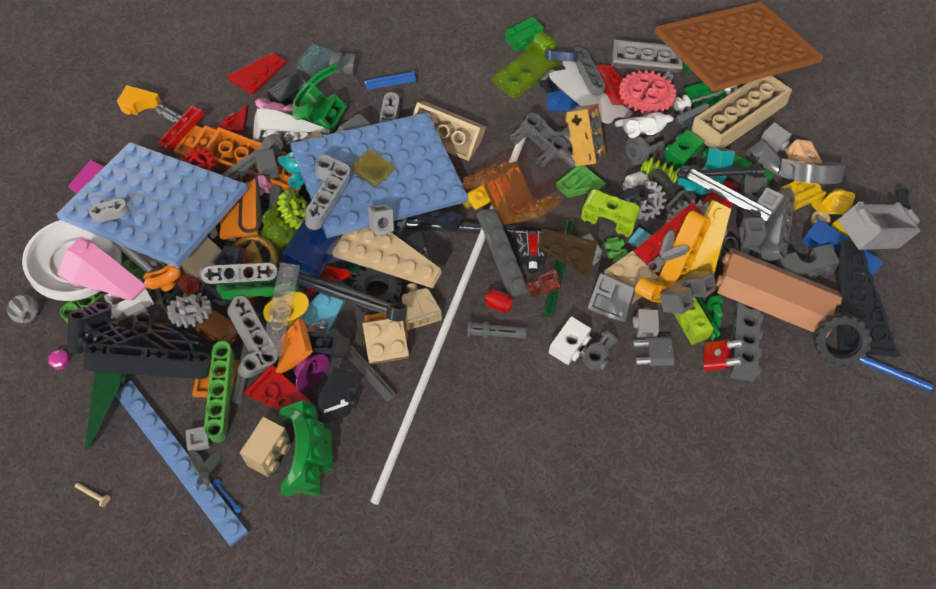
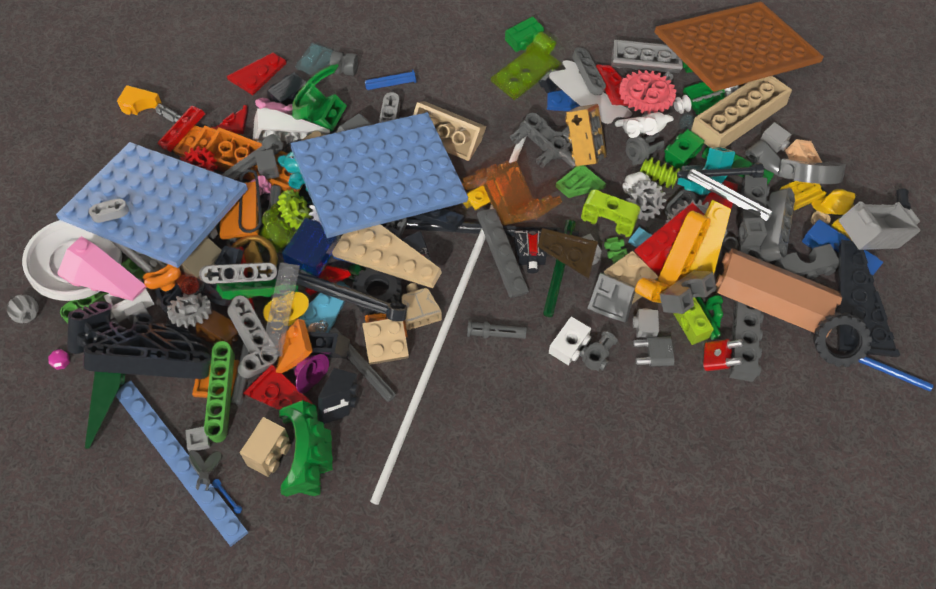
dark pink tile [68,160,104,193] -> none
tan pin [75,483,110,507] -> none
light grey beam [305,155,350,230] -> none
clear yellow piece [350,149,395,188] -> none
light grey brick [368,203,394,235] -> none
red brick [484,288,514,313] -> none
clear red plate [527,269,561,297] -> none
dark blue beam [545,49,578,61] -> none
black pin [614,184,649,204] -> none
clear smoke tile [648,168,677,199] -> none
dark grey piece [648,231,690,273] -> none
dark grey tile [672,103,710,127] -> none
light grey plate [757,188,784,213] -> none

